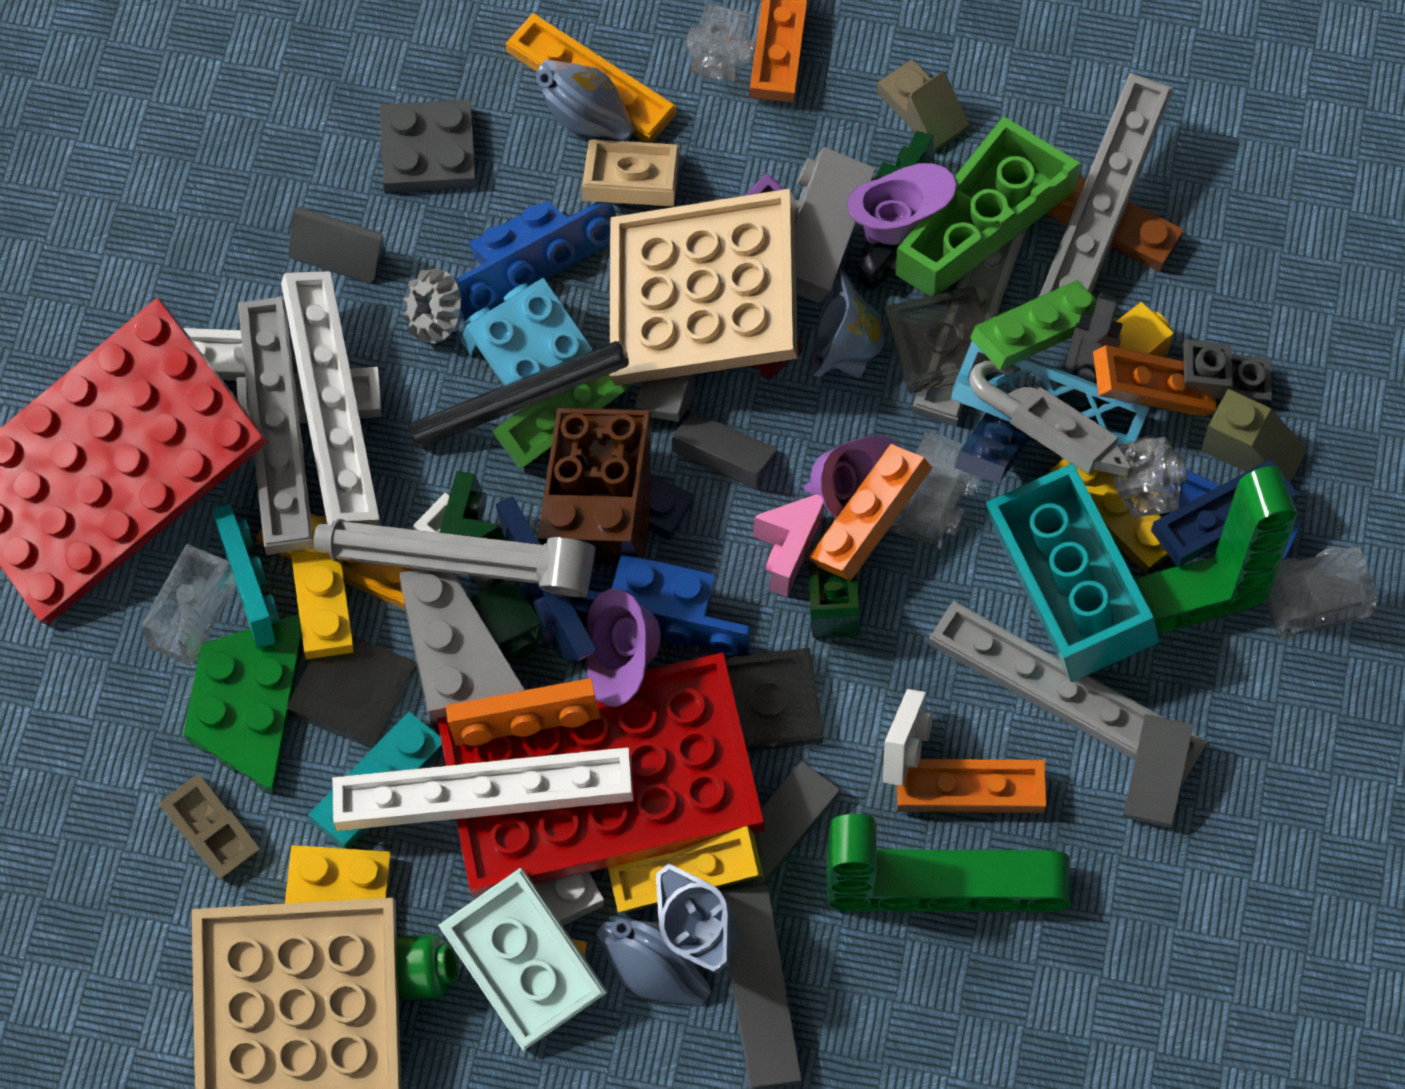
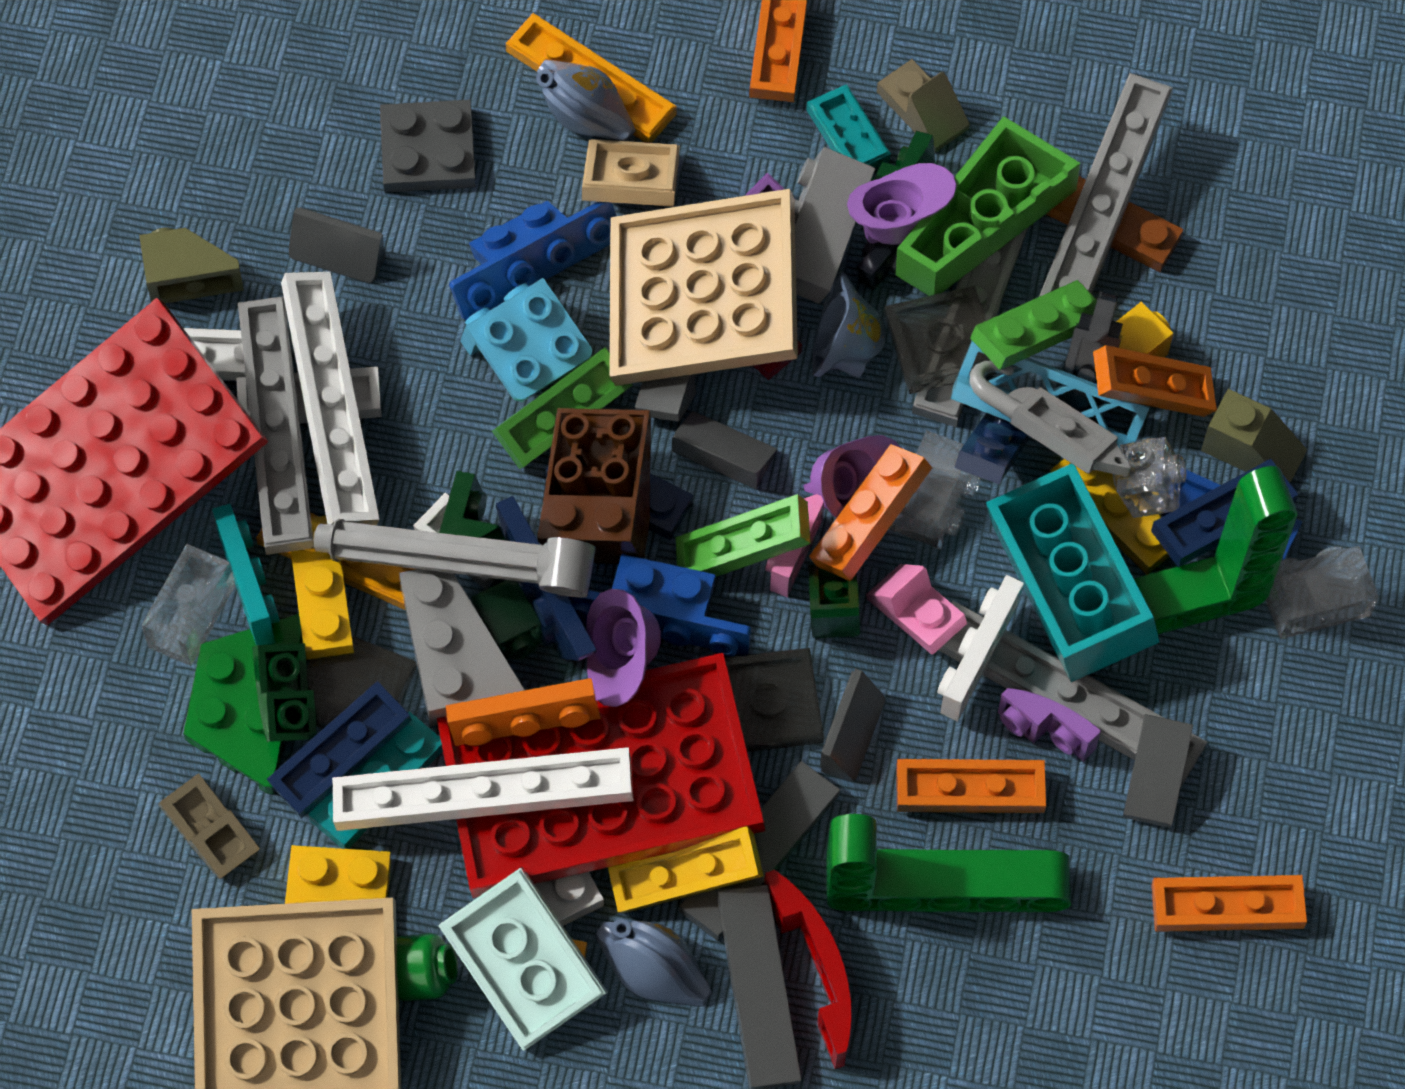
light grey gear [402,269,461,344] -> none
black axle [409,341,629,448] -> none
sand blue hat [656,864,739,973] -> none
clear brick [685,3,753,82] -> none
white plate [883,689,933,786] -> none
dark grey slope [1183,339,1272,406] -> none
none -> olive slope [139,227,244,303]
none -> dark green slope [252,643,317,742]
none -> dark blue plate [267,681,412,819]
none -> bright green plate [676,494,811,577]
none -> red slope [764,870,851,1069]
none -> teal plate [806,84,891,168]
none -> dark grey slope [820,668,885,782]
none -> bright pink slope [866,564,967,655]
none -> white plate [937,575,1024,721]
none -> medium lavender slope [998,688,1101,762]
none -> orange plate [1151,875,1307,932]

